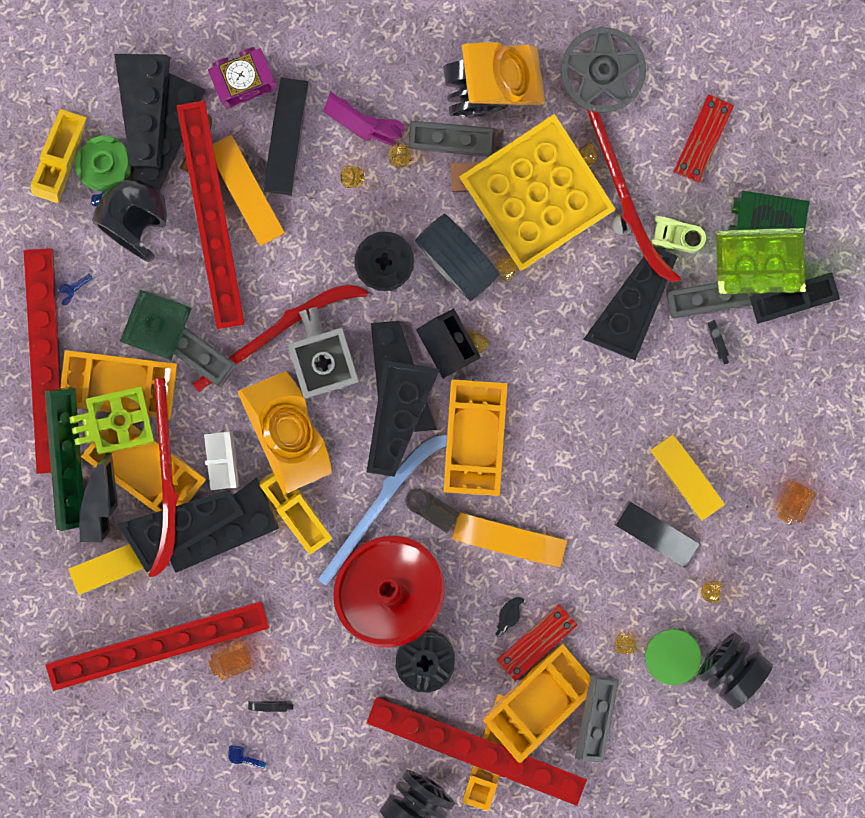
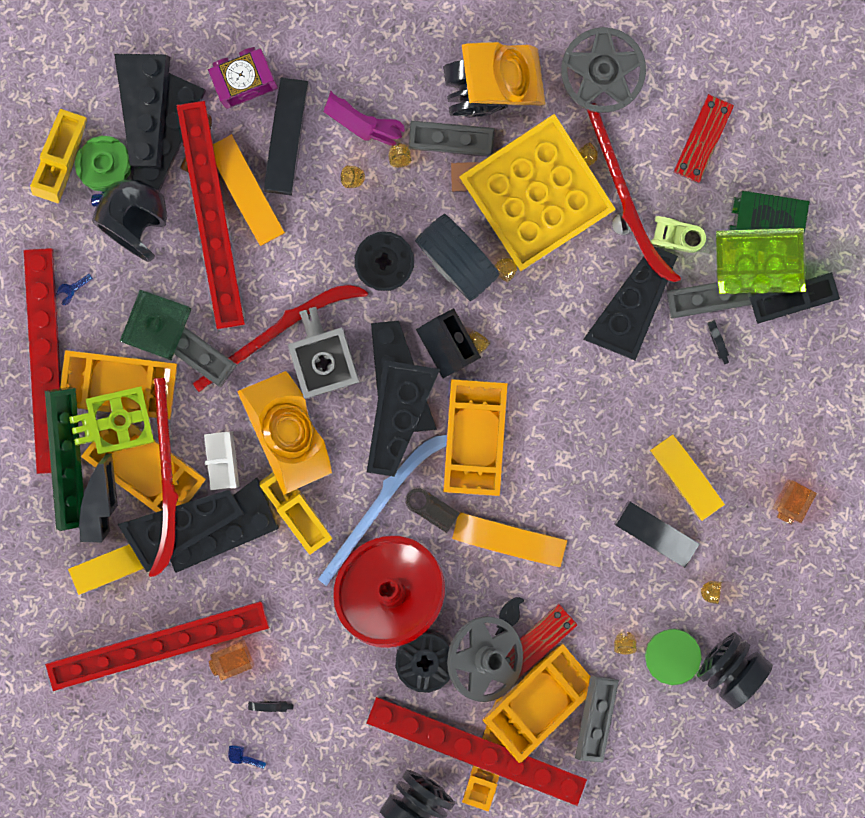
none -> dark grey wheel [447,616,523,702]

